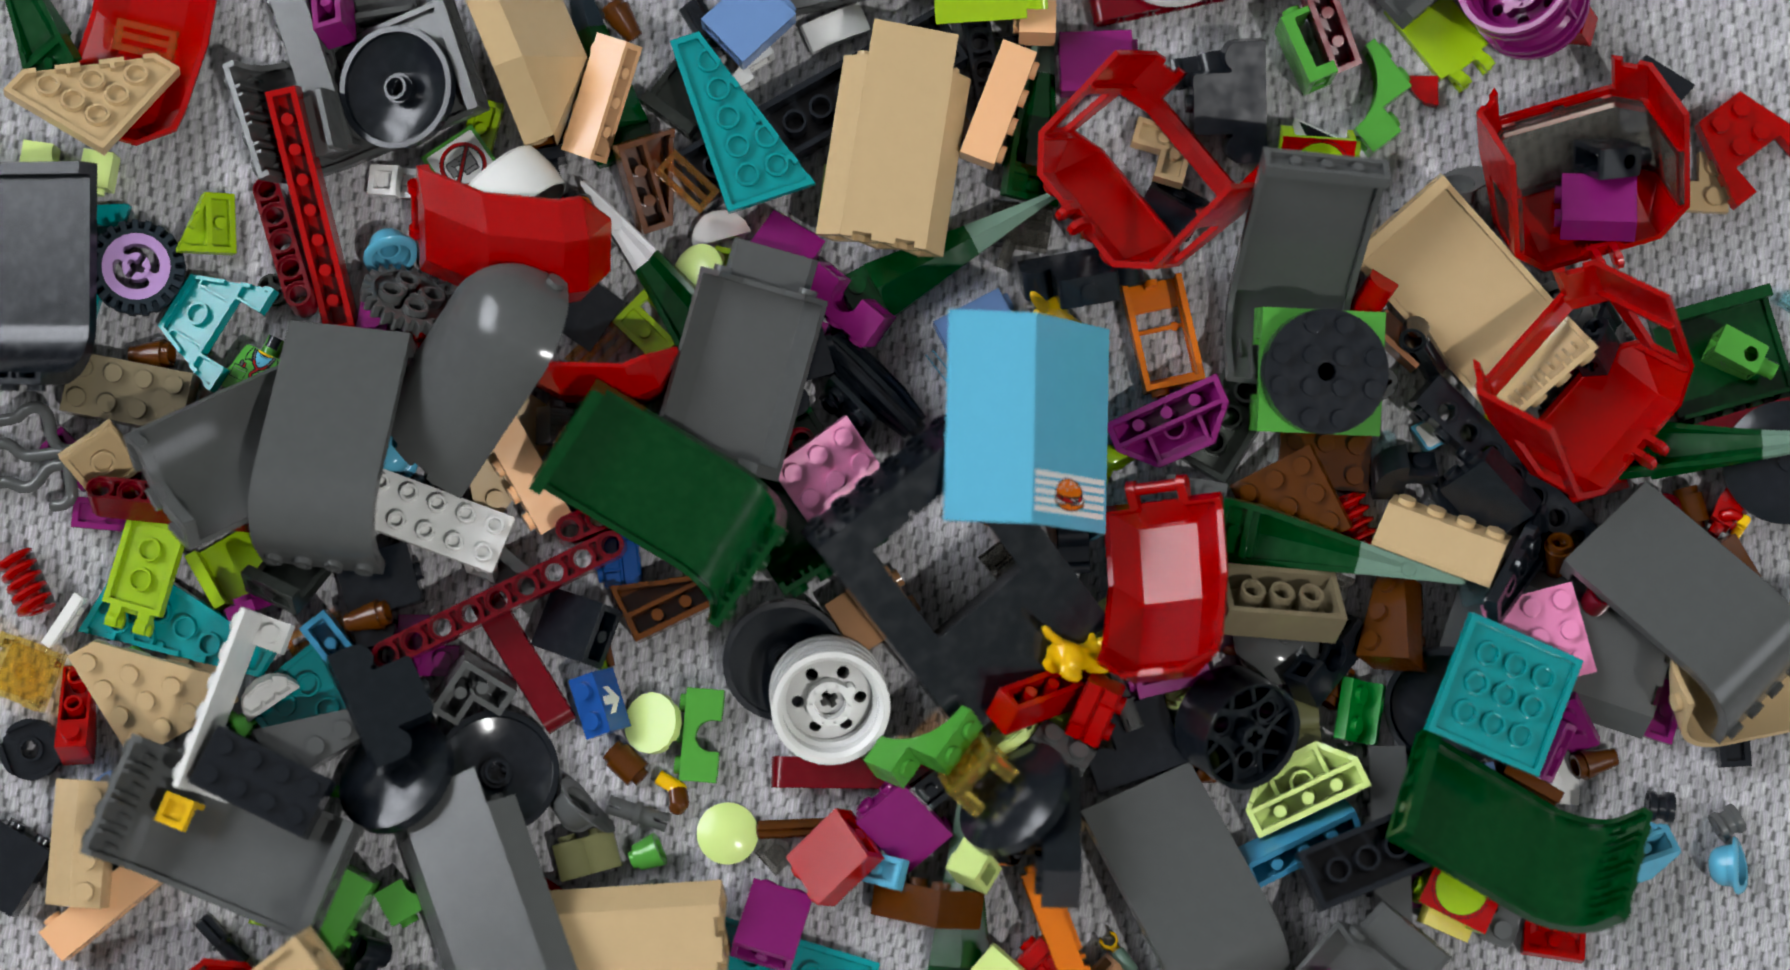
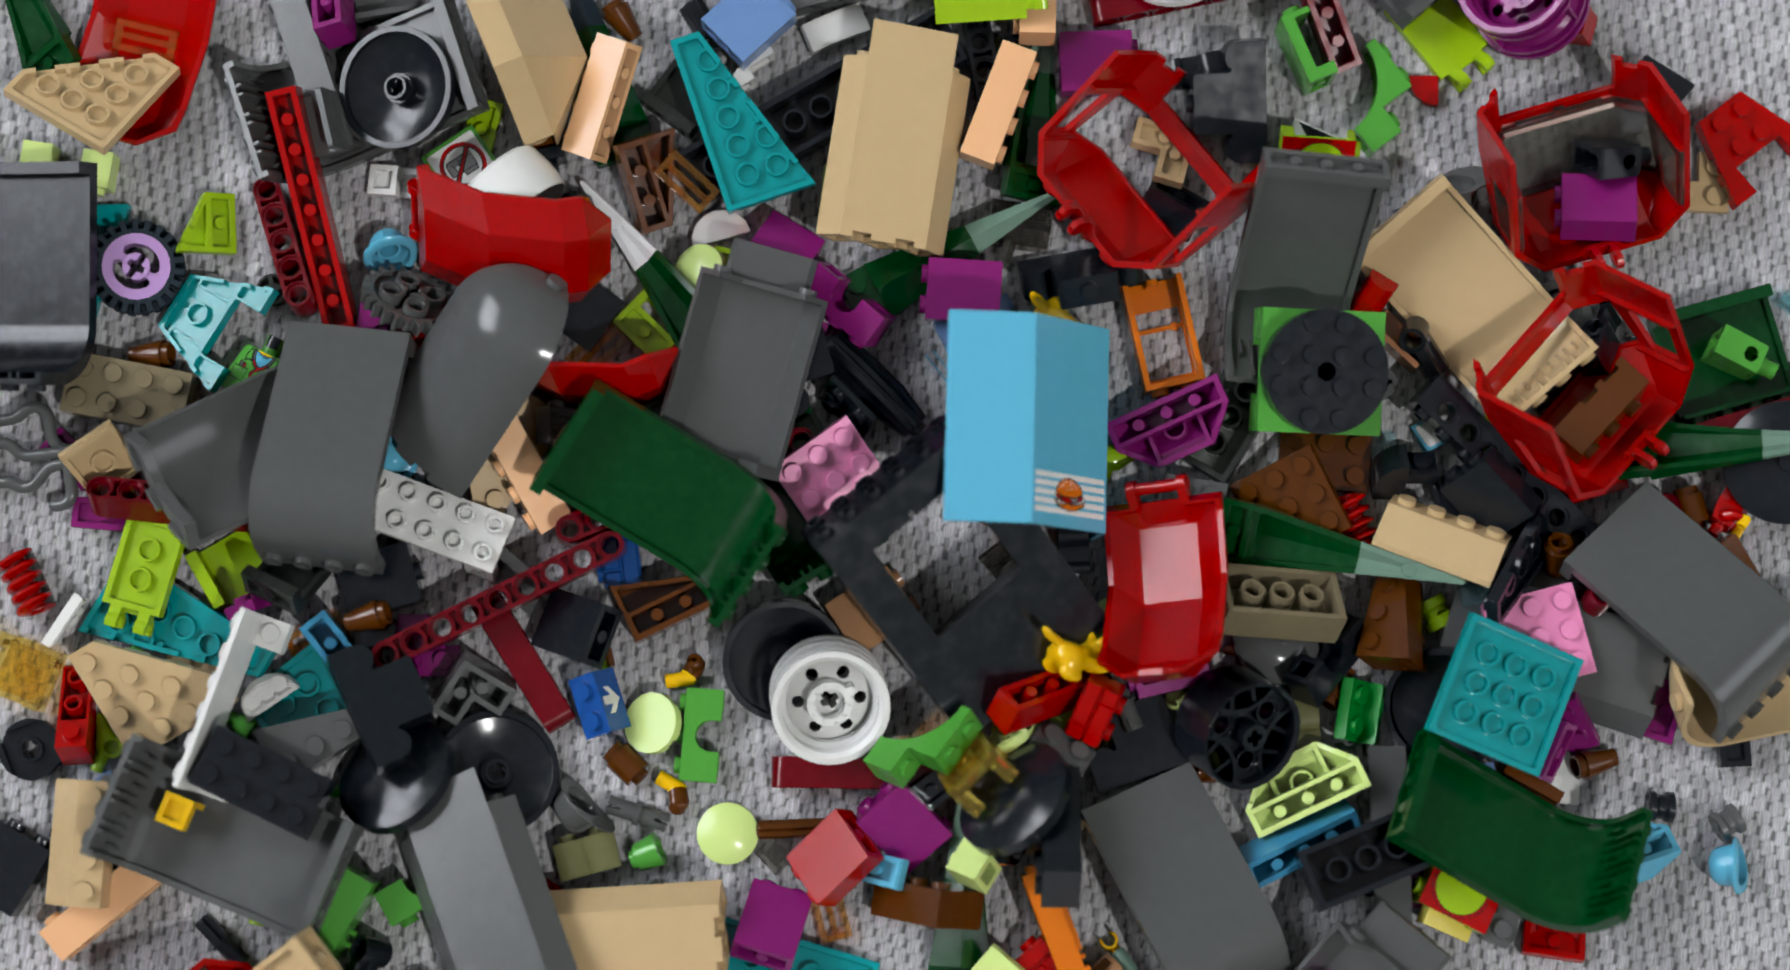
none -> lime animal [90,712,123,774]
none -> arm [665,654,705,689]
none -> clear orange tile [812,899,853,944]
none -> magenta brick [919,257,1003,322]
none -> lime wheel [1423,592,1450,633]
none -> reddish brown wedge [1555,357,1649,464]

